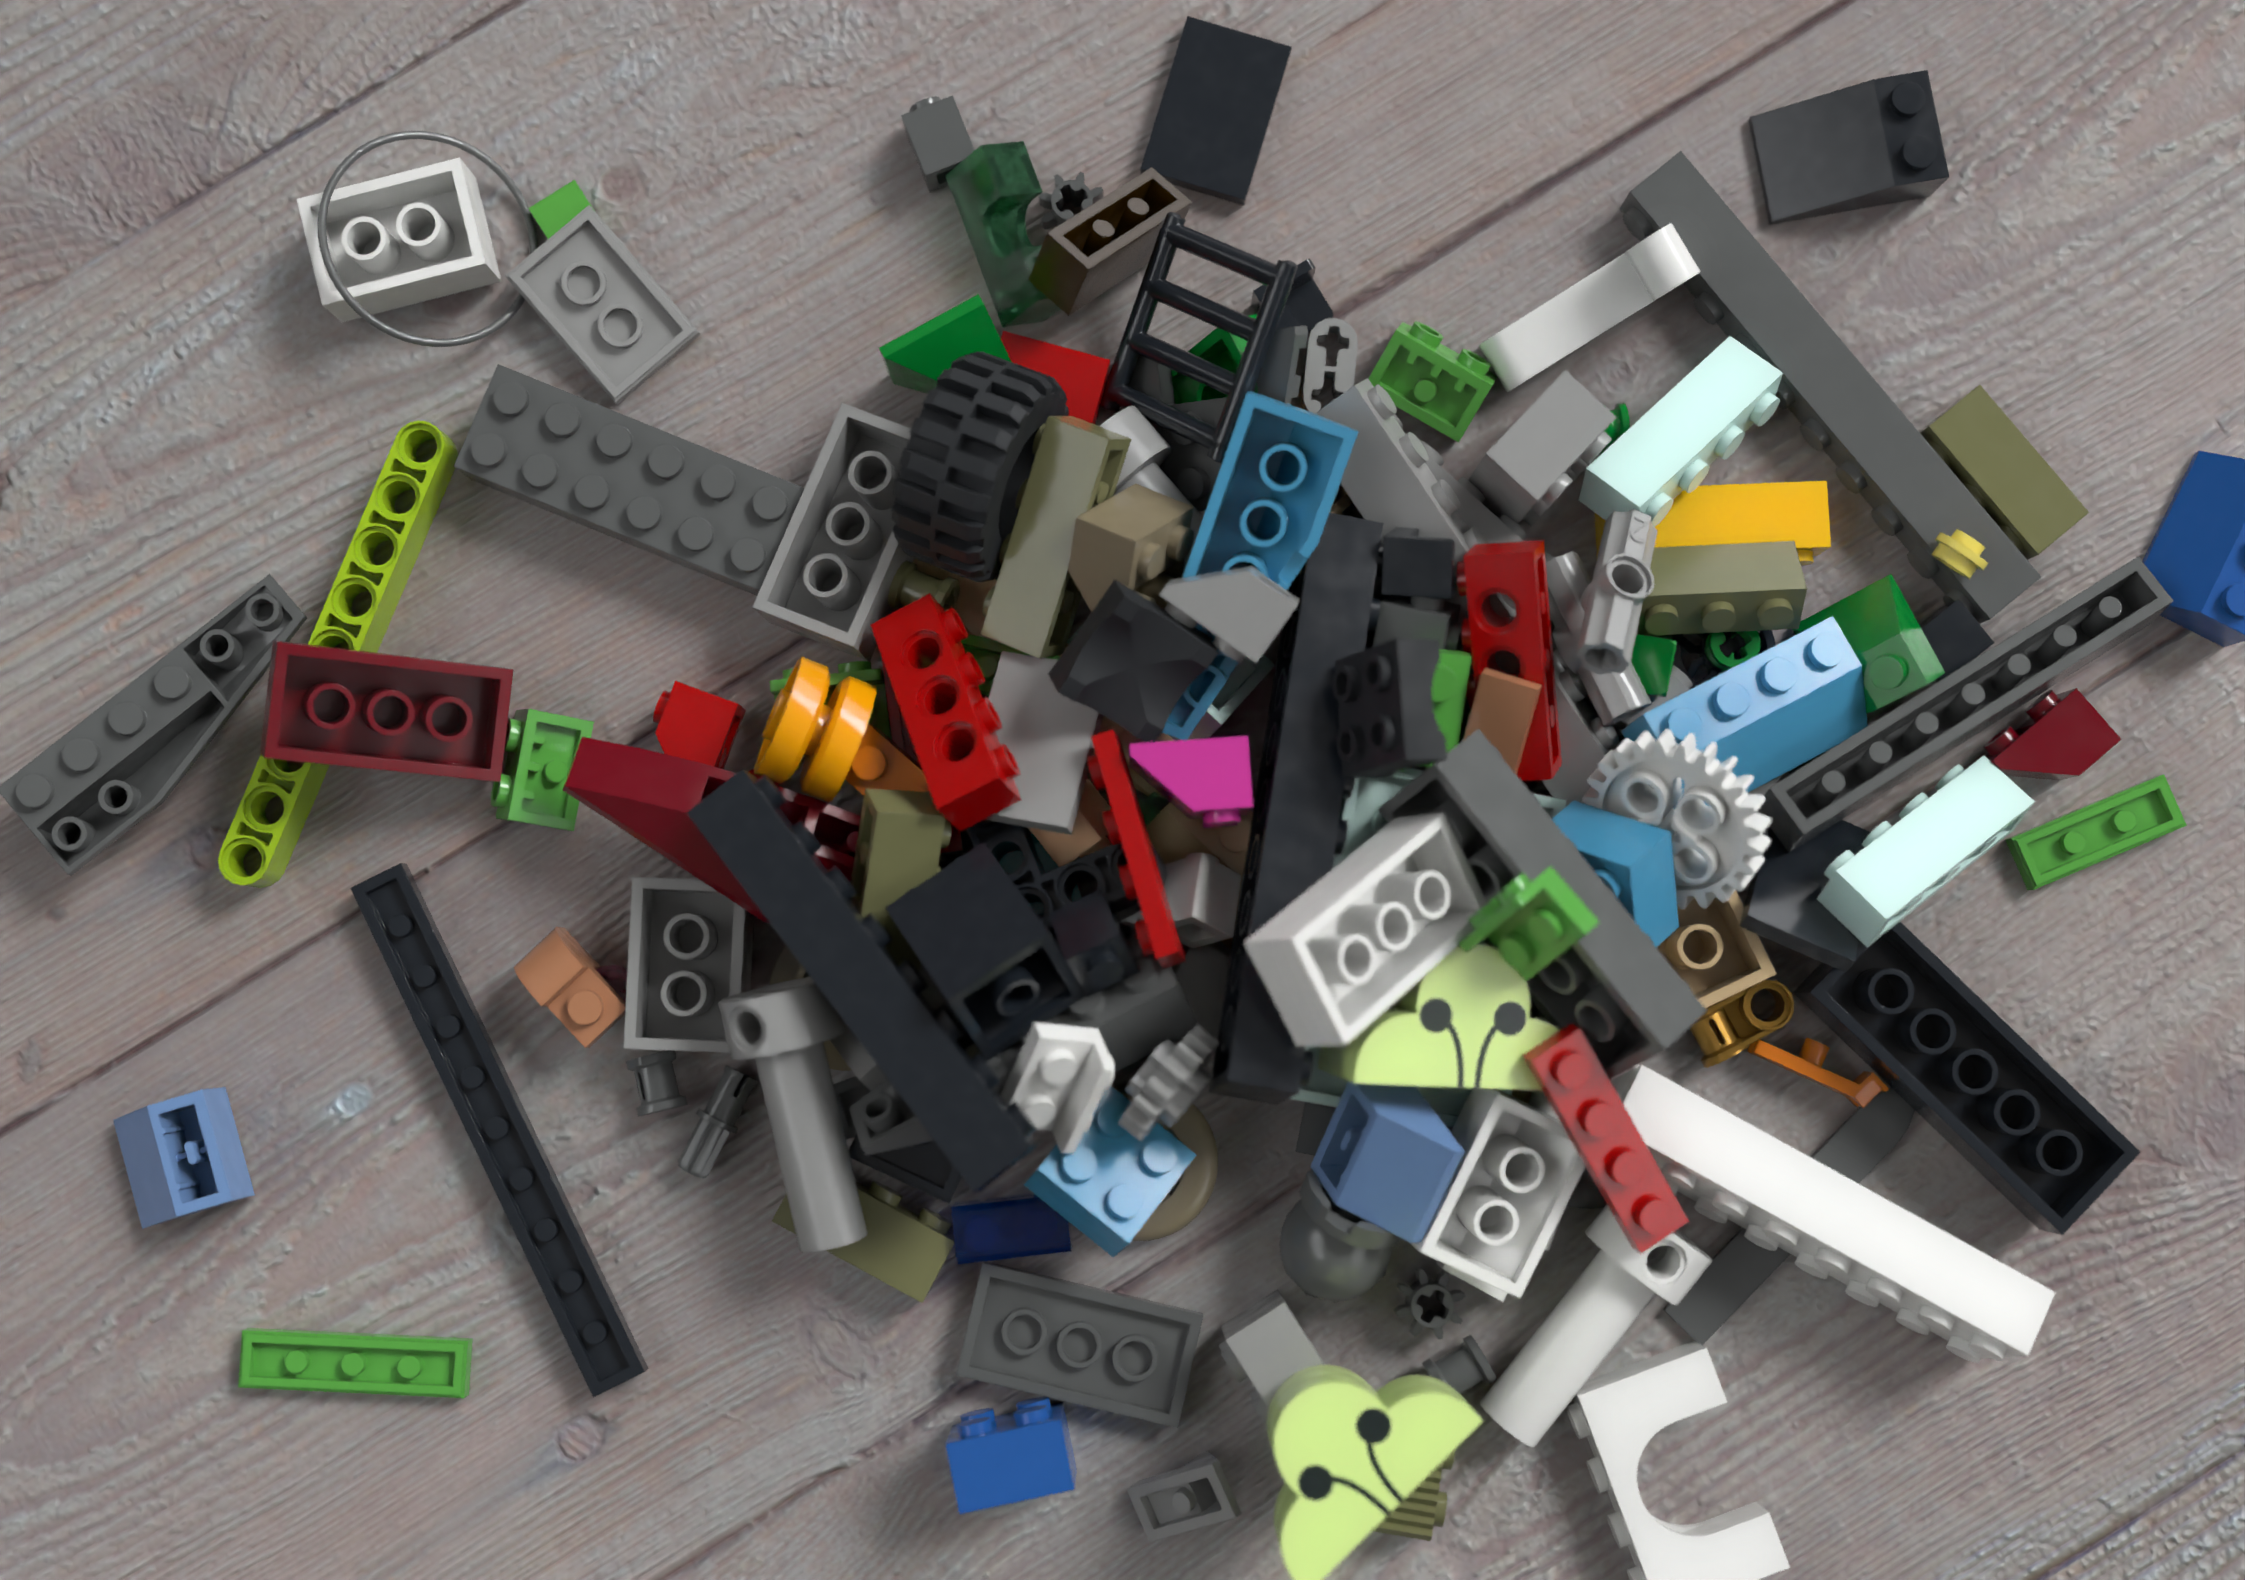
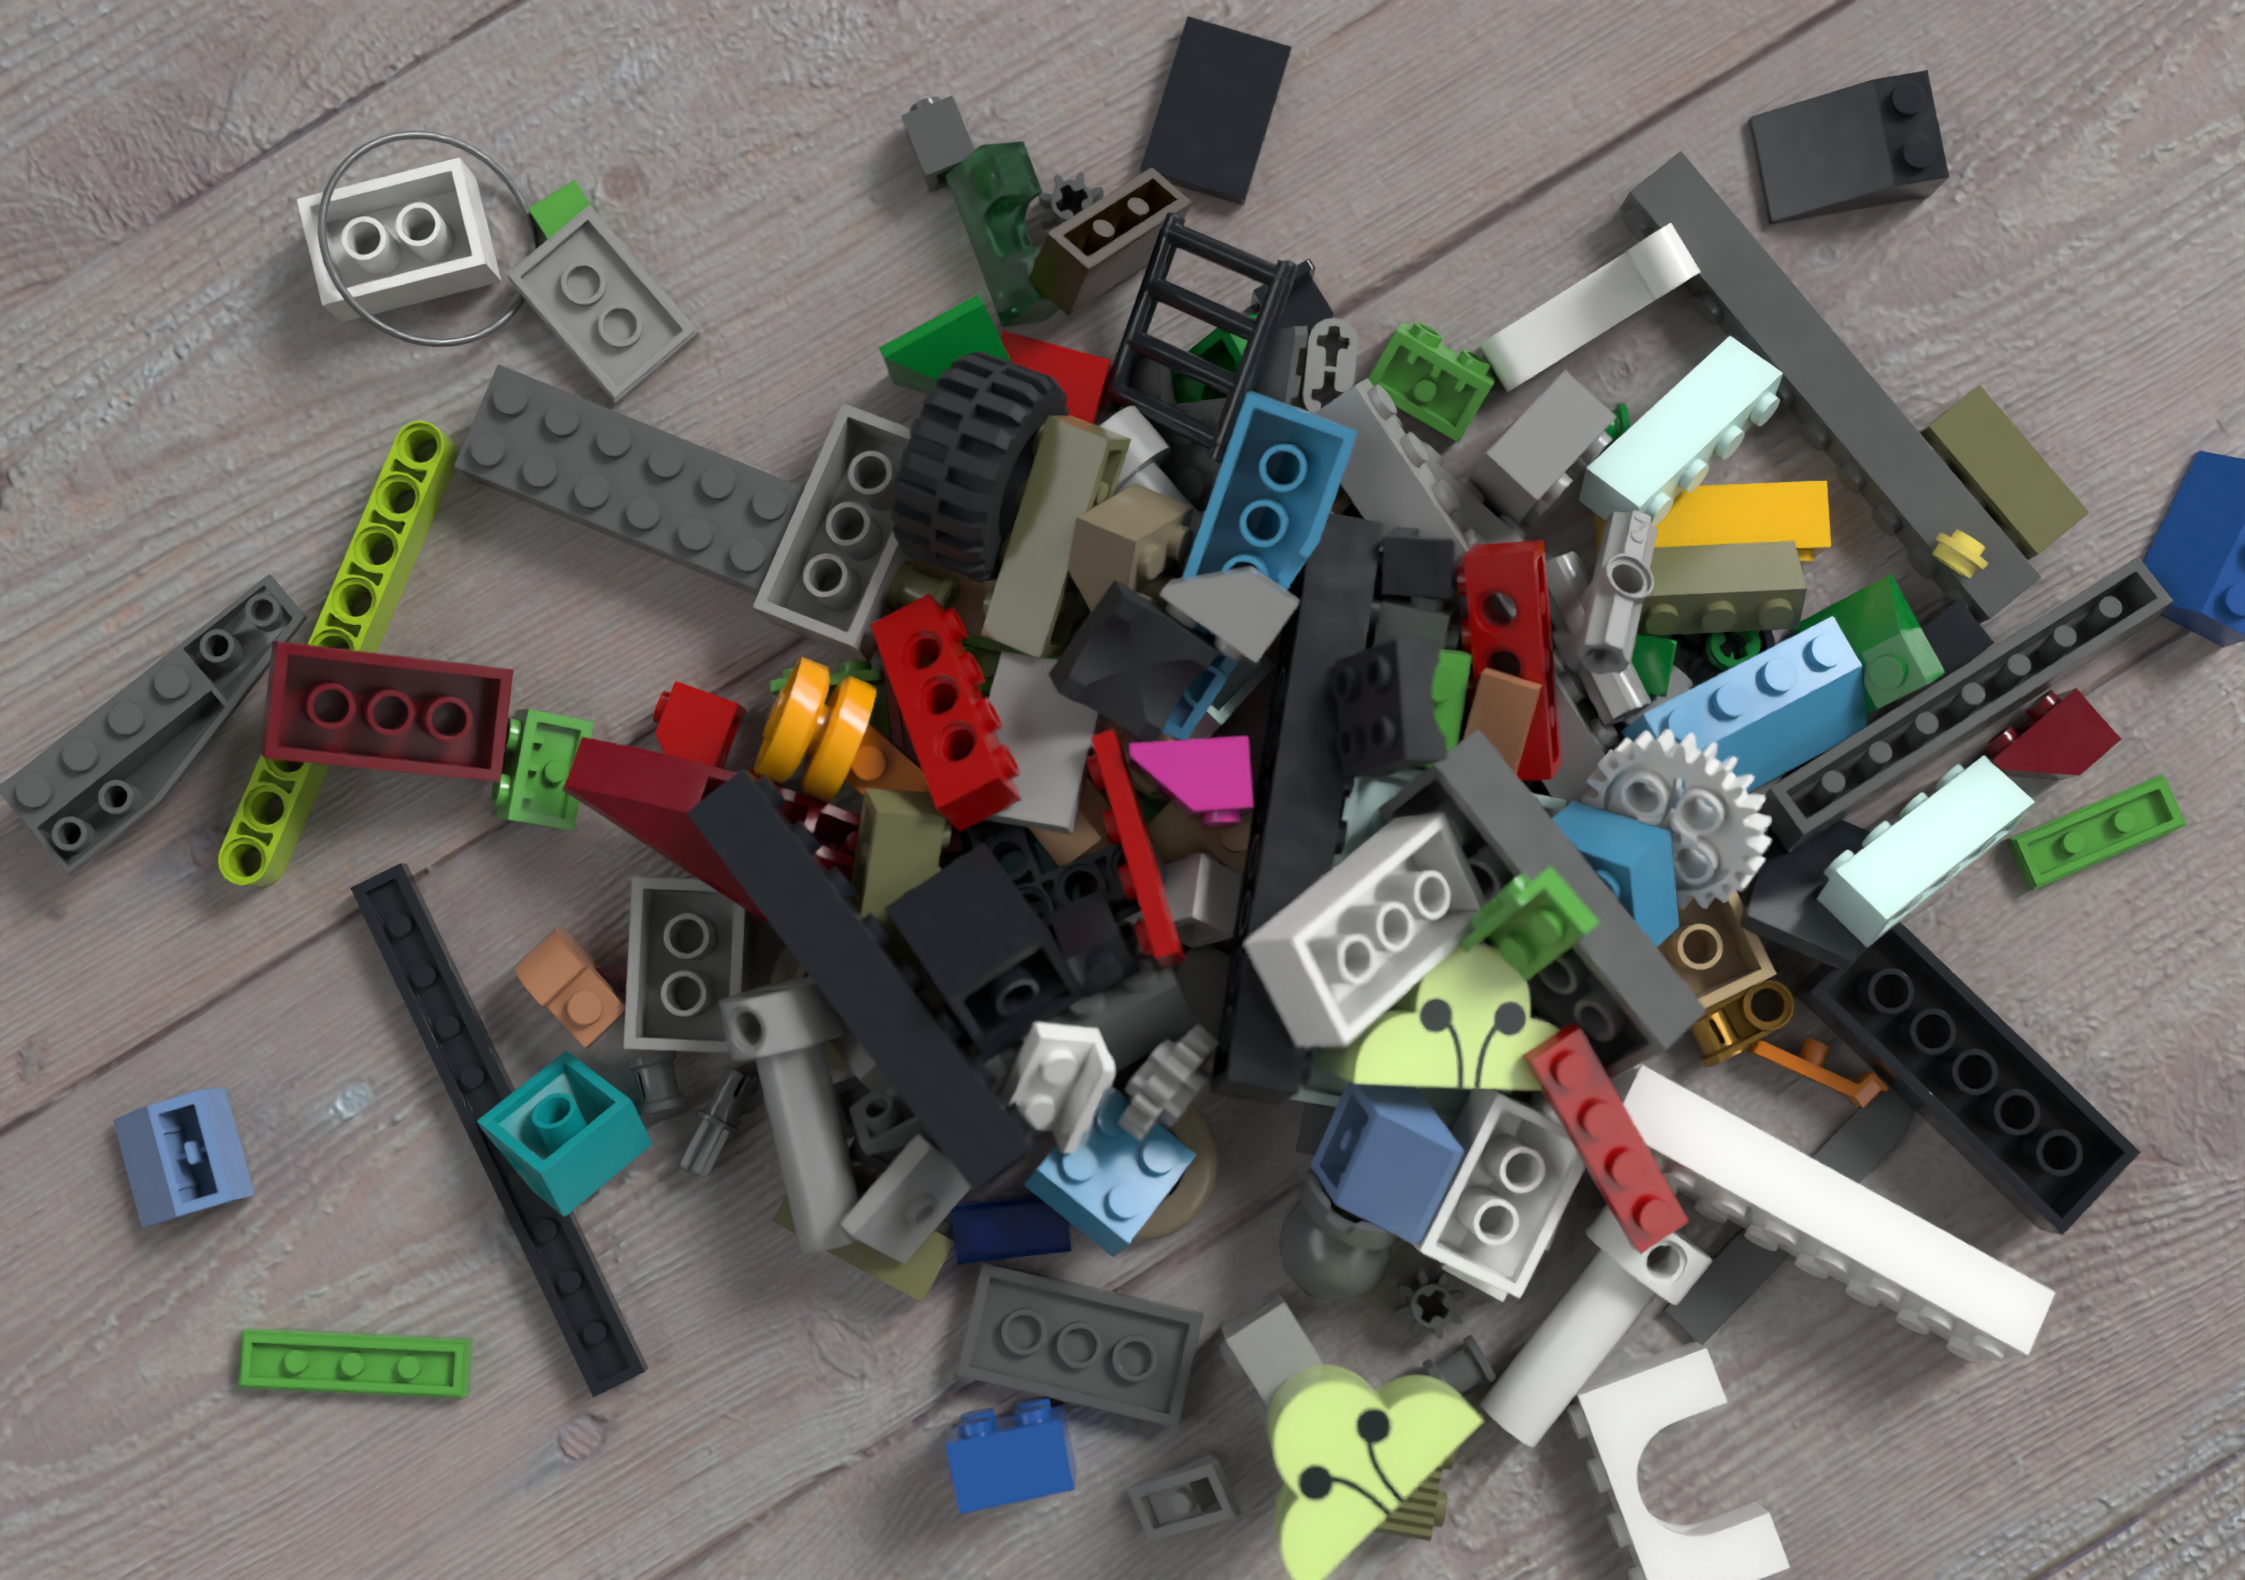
none -> teal slope [477,1050,653,1217]
none -> light grey plate [841,1134,970,1264]

